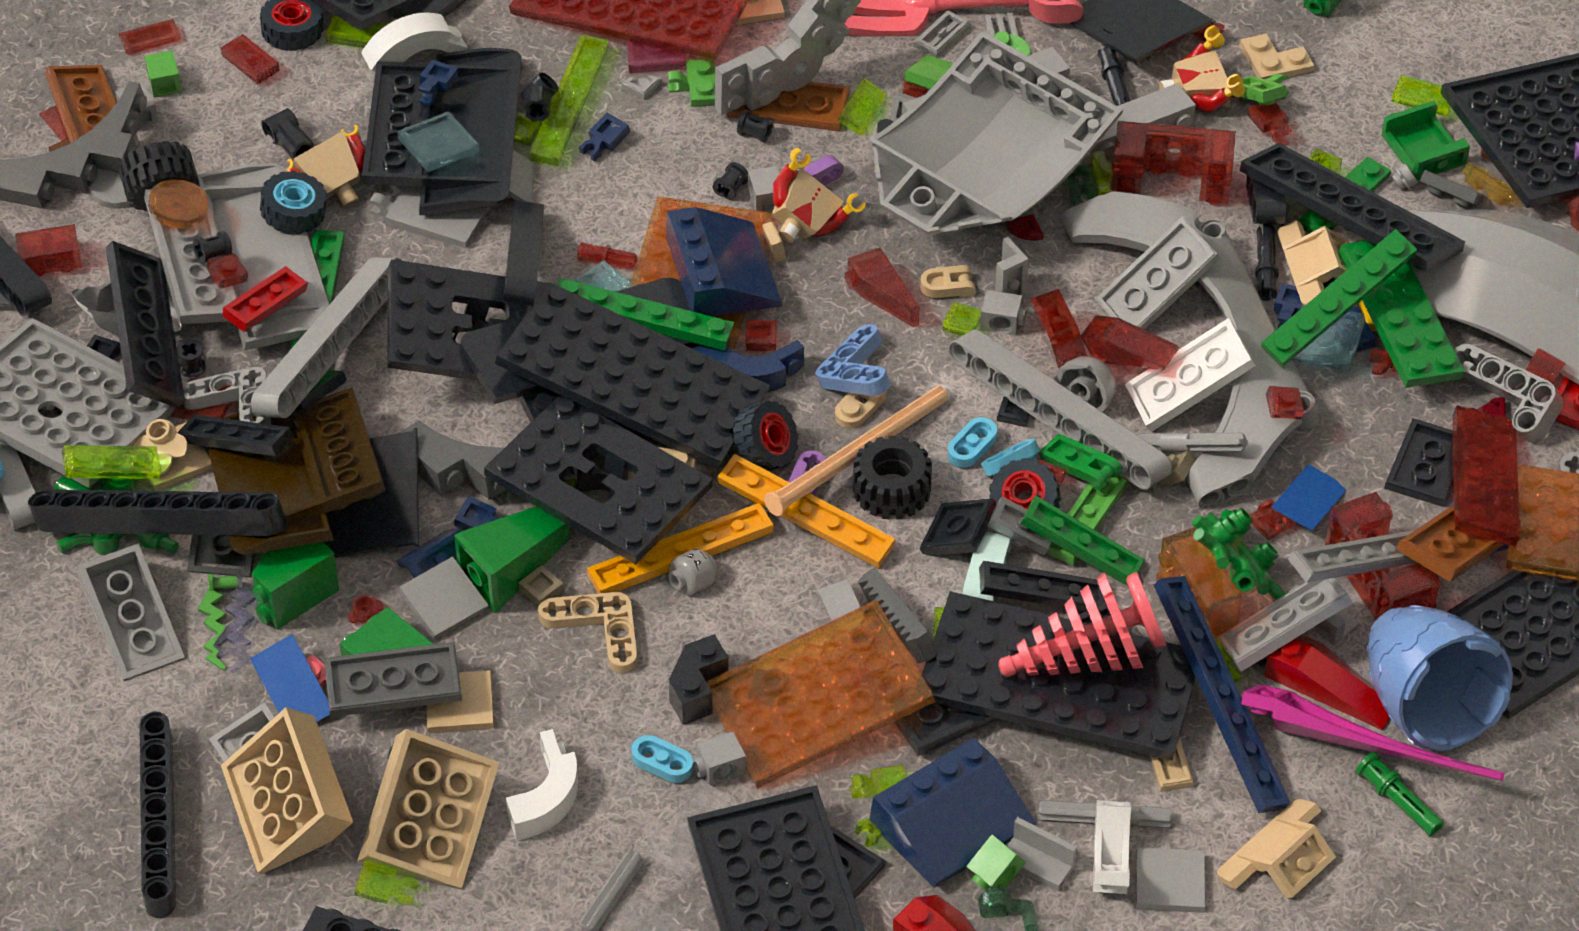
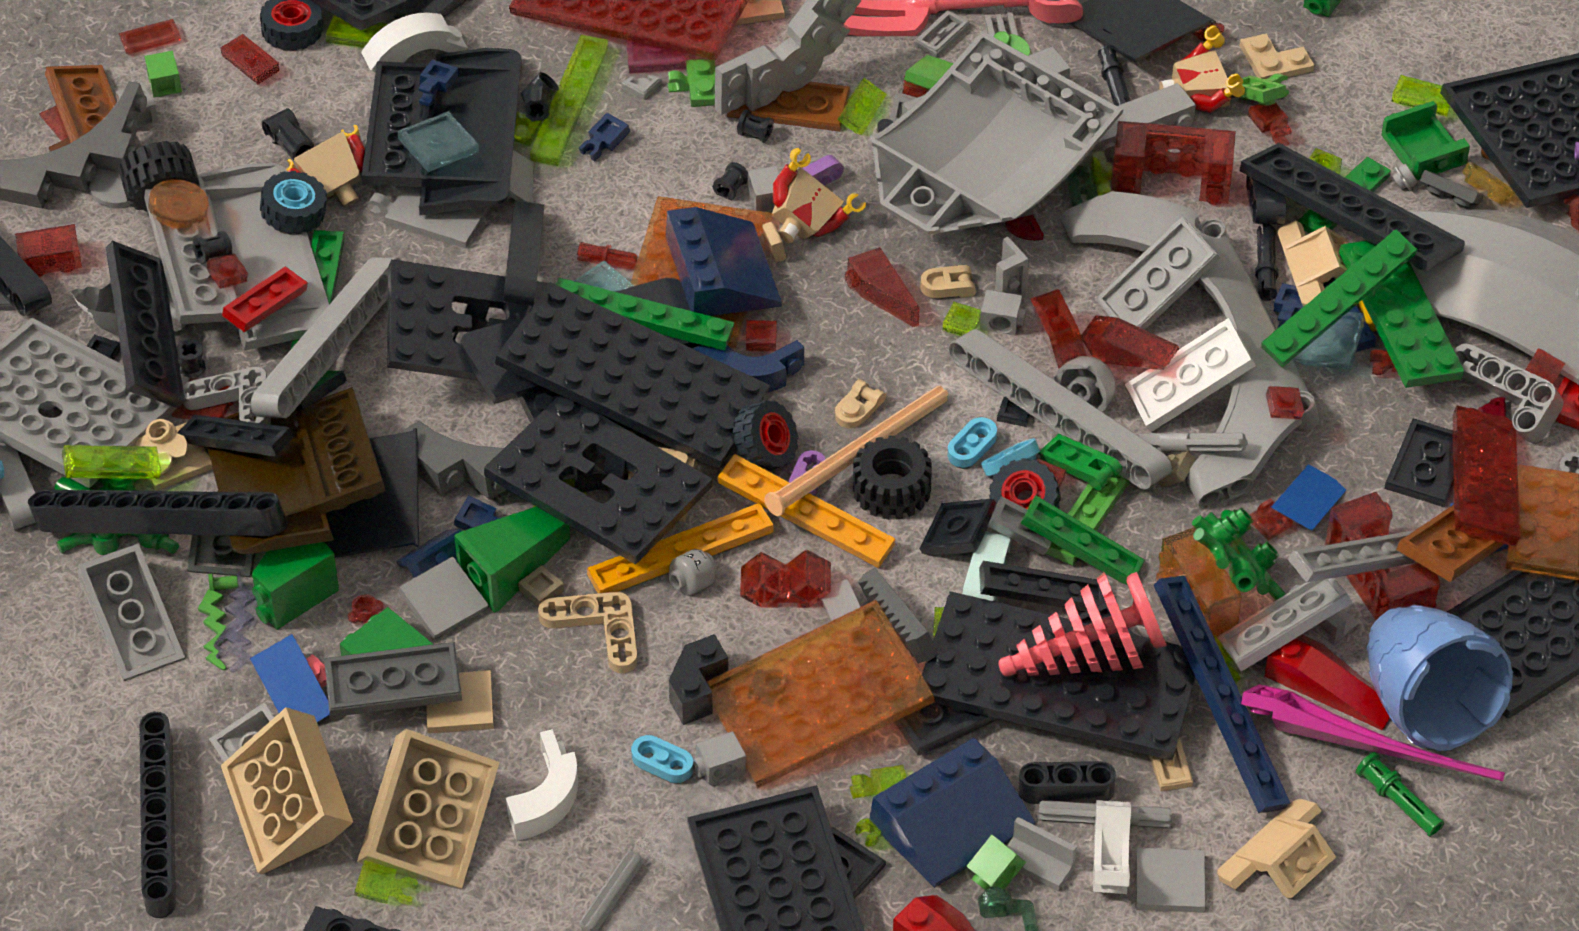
medium blue beam [815,324,891,396] -> none
none -> clear red brick [740,549,831,608]
none -> black beam [1018,761,1116,804]

